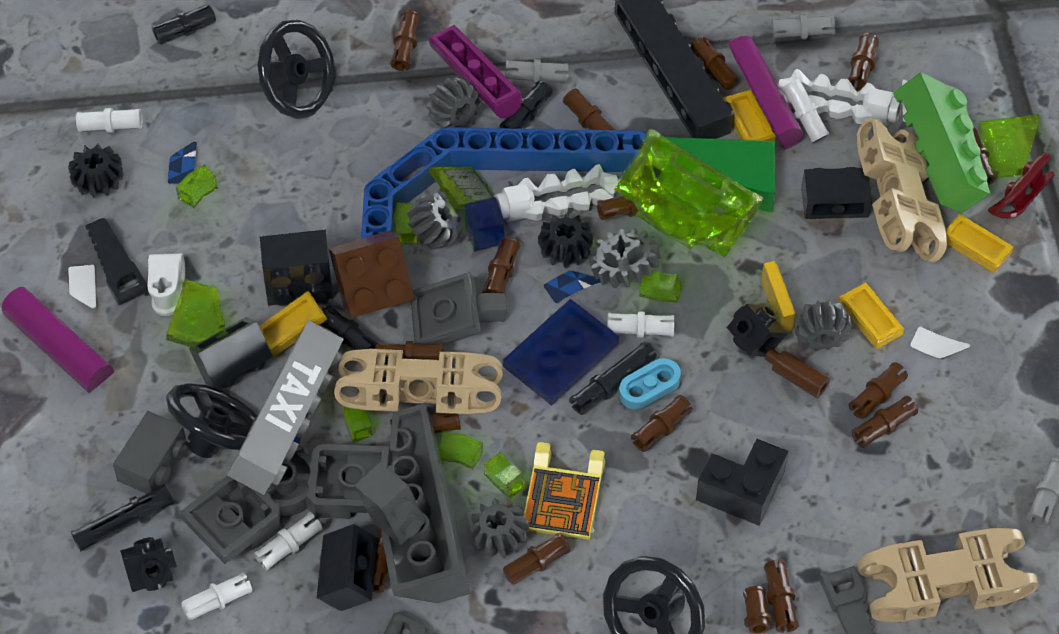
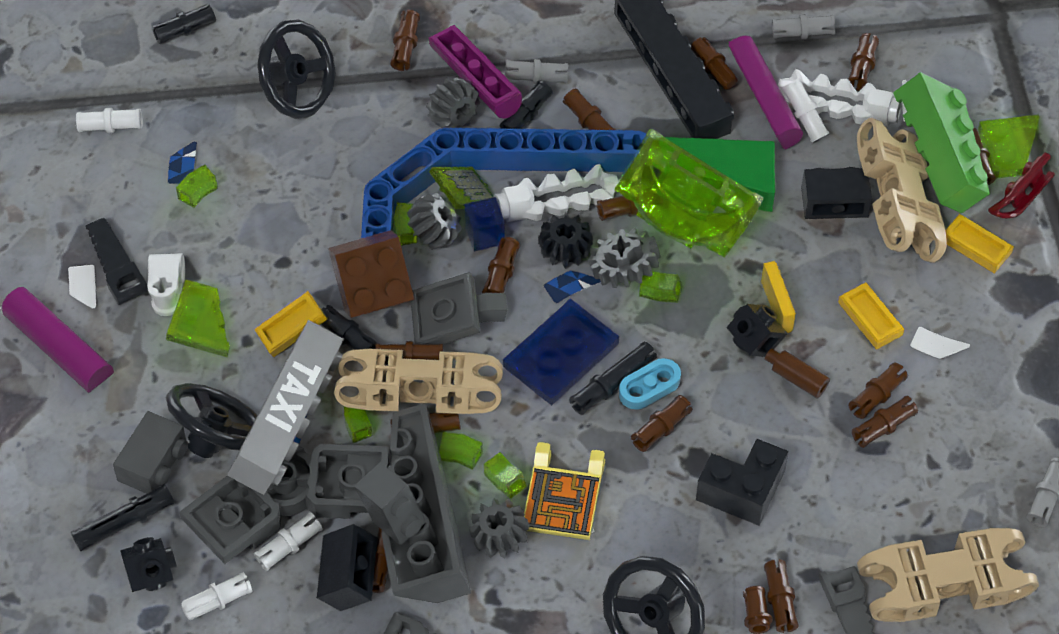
black gear [68,143,124,198] -> none
black brick [189,317,273,389] -> none
black brick [259,229,333,306] -> none
reddish brown axle [503,533,570,585] -> none
white pin [607,311,674,338] -> none
yellow tile [723,89,776,141] -> none
dark grey gear [794,300,851,351] -> none

